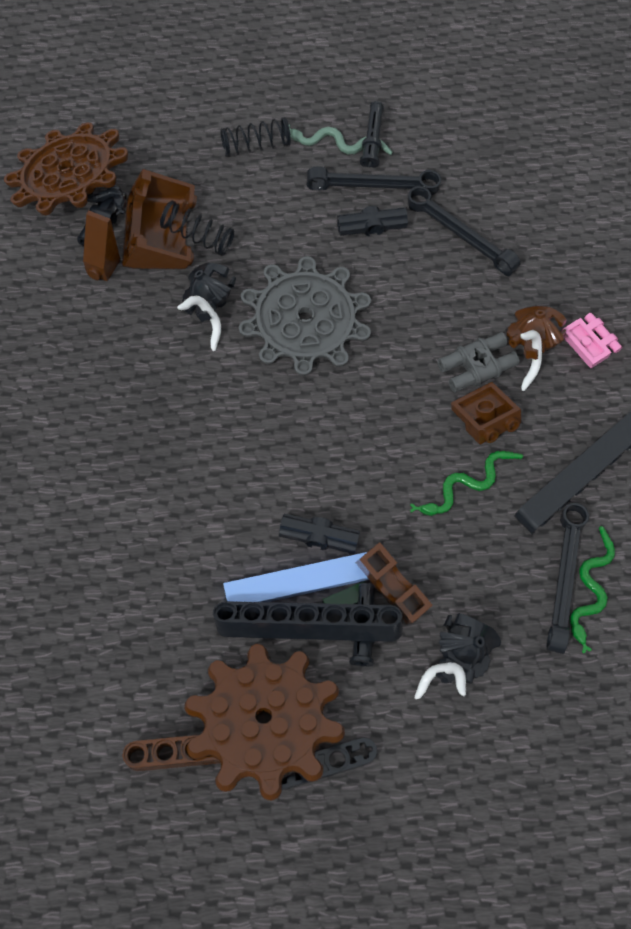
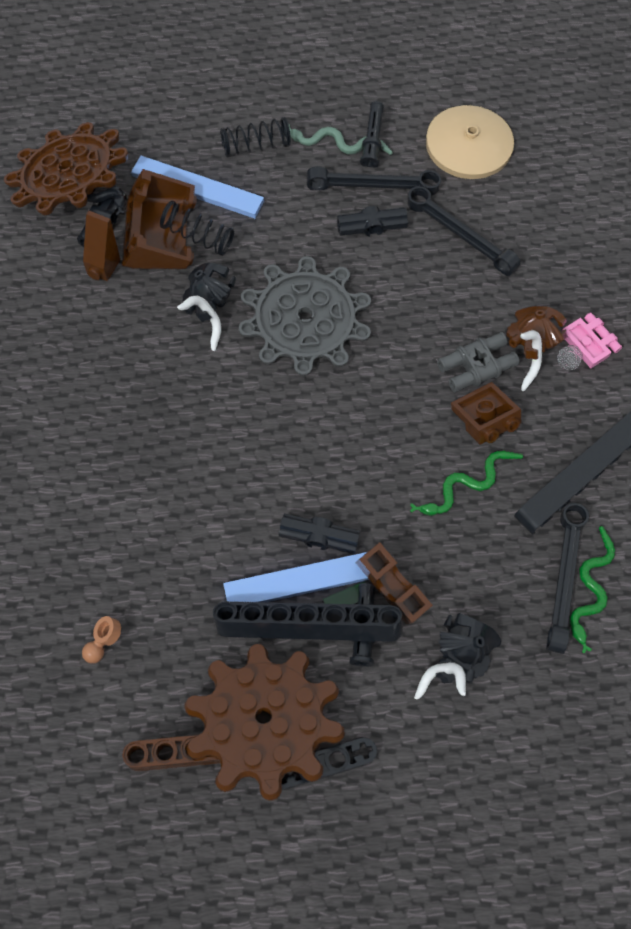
none -> nougat plate [82,616,121,664]
none -> light blue tile [131,156,264,218]
none -> tan dish [426,105,514,179]
none -> clear tile [557,345,583,370]

